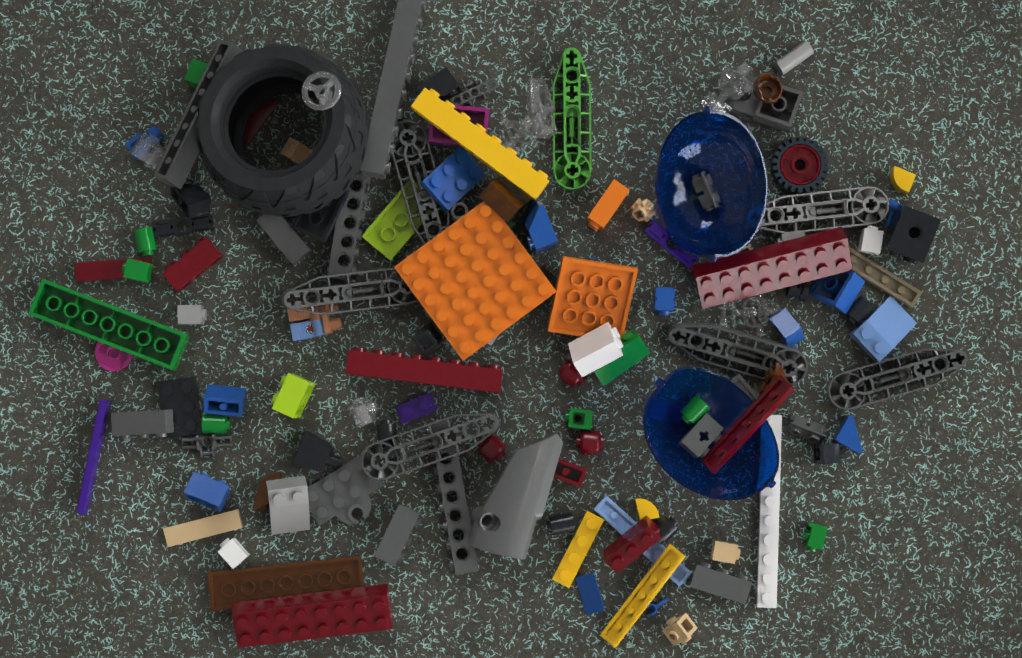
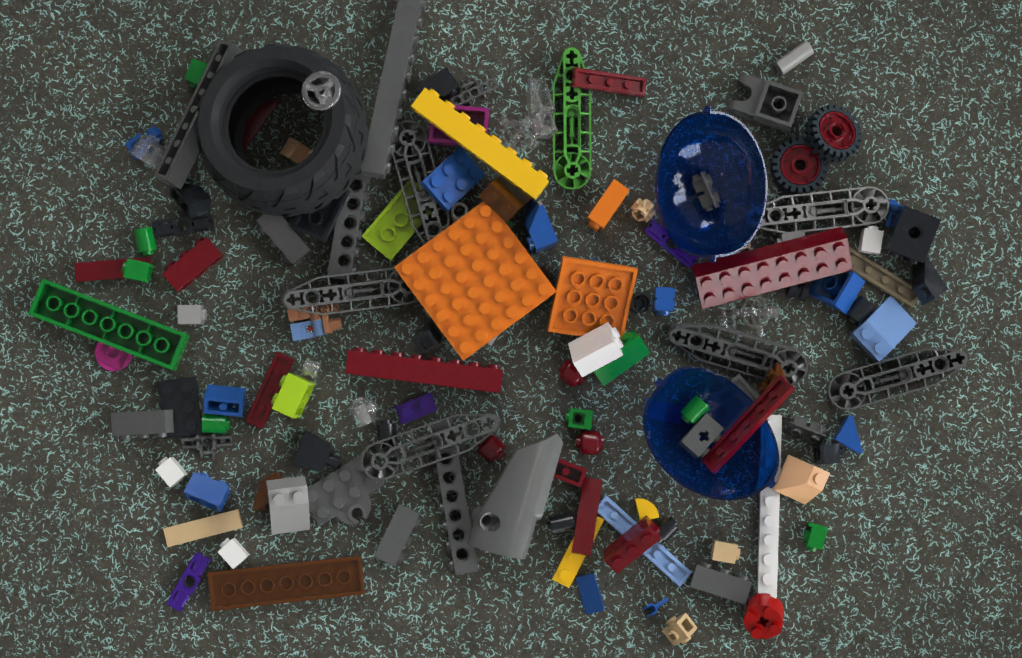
dark purple tile [76,399,111,515] -> none
dark red brick [232,584,393,648] -> none
yellow tile [600,544,686,648] -> none
clear piece [701,61,754,120] -> none
reddish brown hair [753,72,782,104] -> none
slope [769,308,804,347] -> none
yellow brick [890,166,916,194] -> none
none -> white brick [155,457,188,487]
none -> dark purple piece [167,552,211,611]
none -> dark red tile [245,352,294,429]
none -> clear wheel [301,357,322,380]
none -> dark red tile [571,67,647,98]
none -> dark red tile [571,477,603,556]
none -> black wheel [629,294,650,313]
none -> red brick [744,593,784,639]
none -> light nougat slope [773,455,830,505]
none -> wheel [804,104,862,163]
none -> black slope [912,257,948,305]

